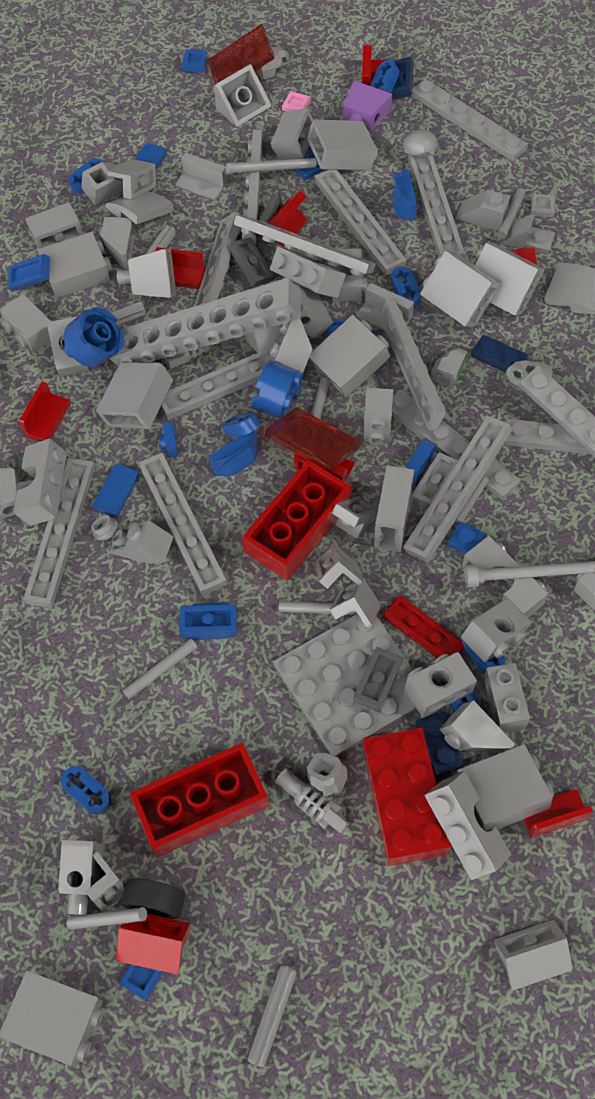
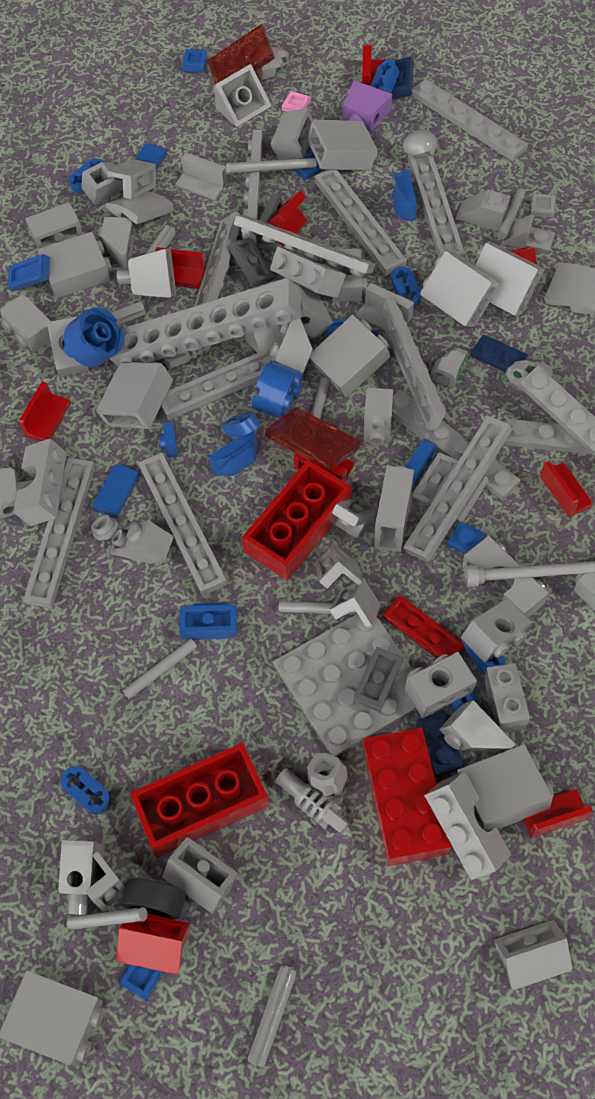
none -> light grey brick [162,837,238,914]
none -> red panel [540,461,593,518]

